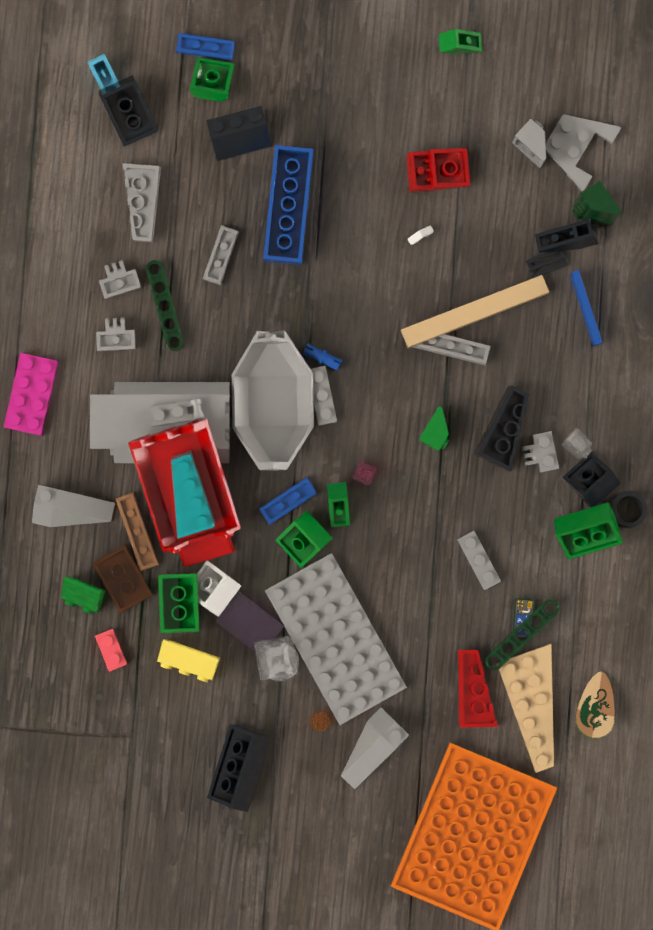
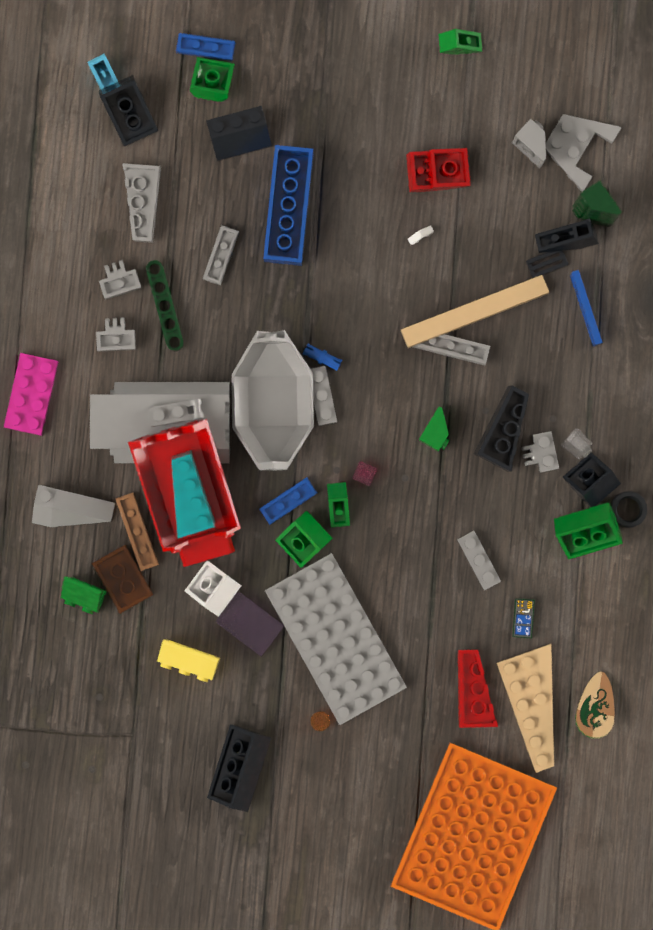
coral plate [95,629,127,672] -> none
green slope [158,573,199,633] -> none
clear piece [254,636,299,681] -> none
light grey wedge [341,707,409,789] -> none
dark green beam [485,599,559,670] -> none

